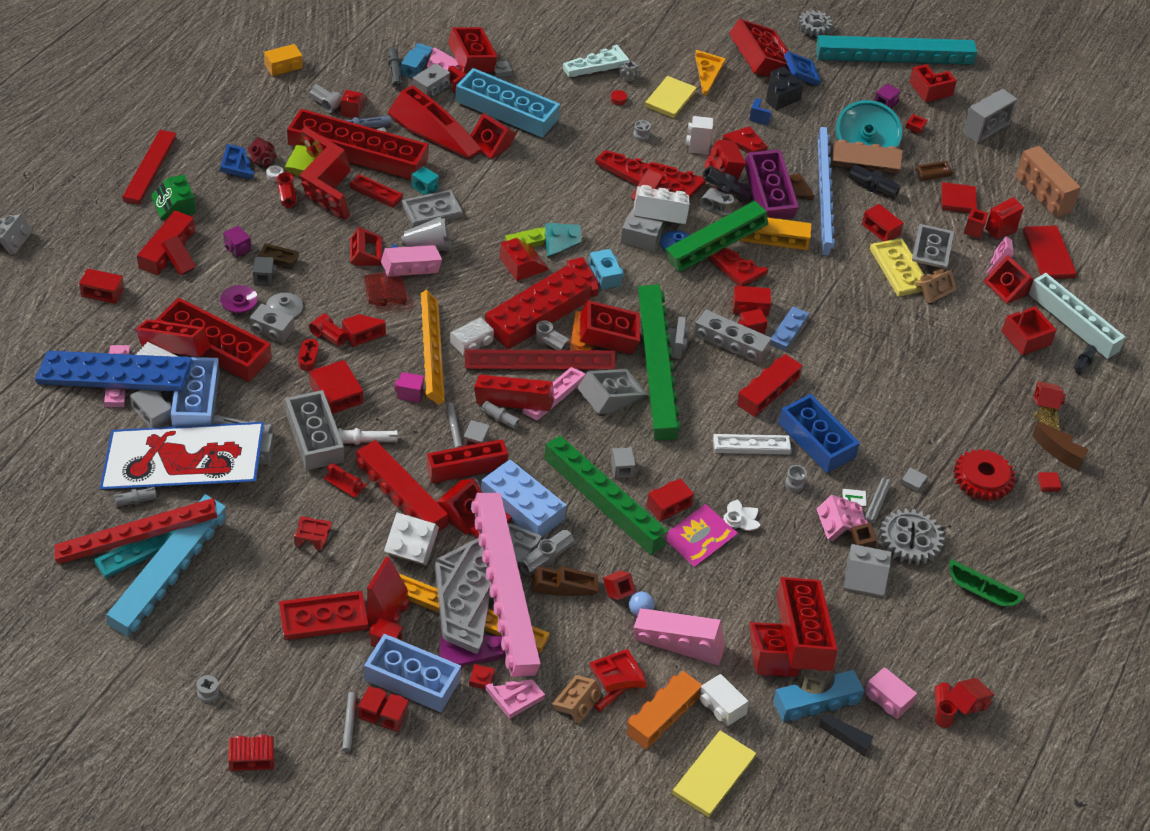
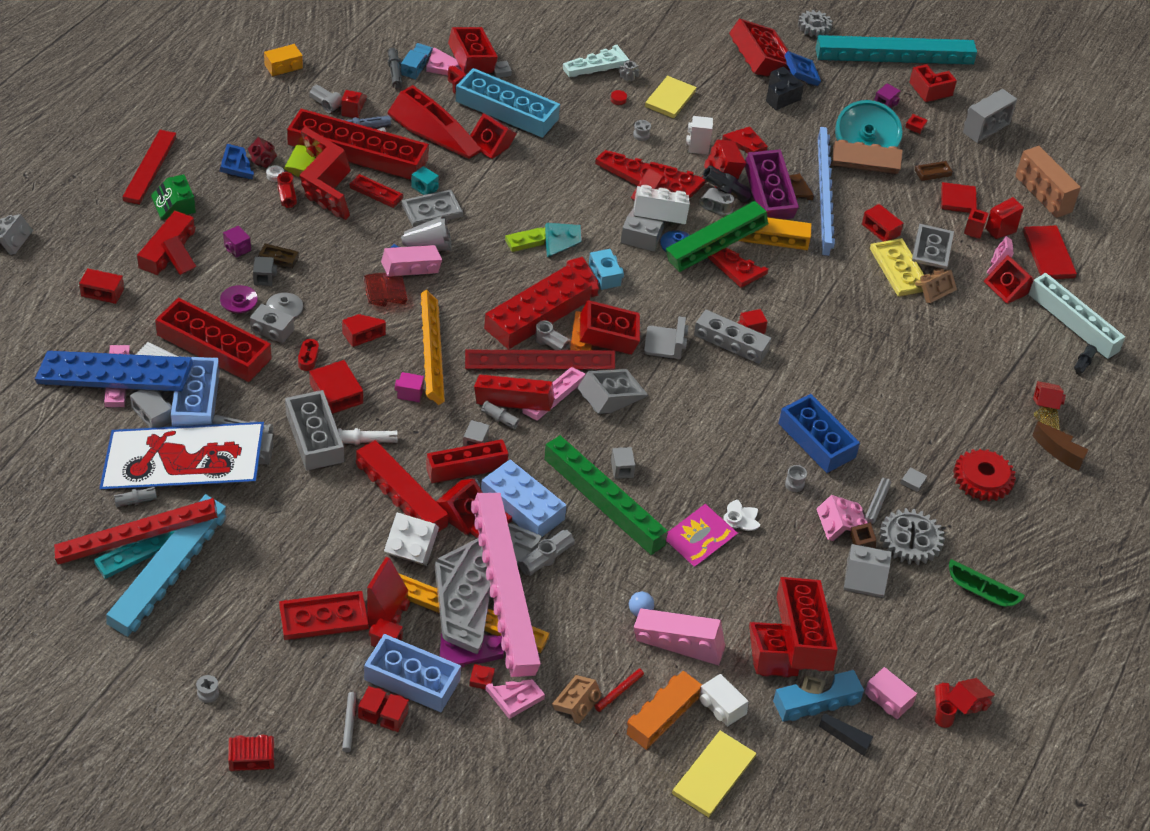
red brick [135,319,211,357] -> none
red piece [294,516,332,551] -> none
red piece [309,313,347,346] -> none
red hinge [323,463,367,498] -> none
red tile [350,227,383,266] -> none
light grey brick [412,63,450,97] -> none
light grey bar [446,402,463,448] -> none
white brick [450,317,494,356] -> none
red slope [500,238,548,281] -> none
reddish brown slope [532,566,599,596] -> none
red plate [589,649,647,693] -> none
red brick [603,570,636,600] -> none
green brick [638,284,681,441] -> none
red brick [646,478,694,522] -> none
light orange wing [695,50,726,96] -> none
white tile [713,434,791,454] -> none
red brick [732,286,771,316] -> none
red brick [737,354,803,417] -> none
blue panel [749,98,772,125] -> none
medium blue plate [770,306,809,351] -> none
white sticker [843,489,866,506] -> none
black piece [849,165,901,199] -> none
red piece [1001,306,1057,355] -> none
red tile [1037,472,1061,492] -> none

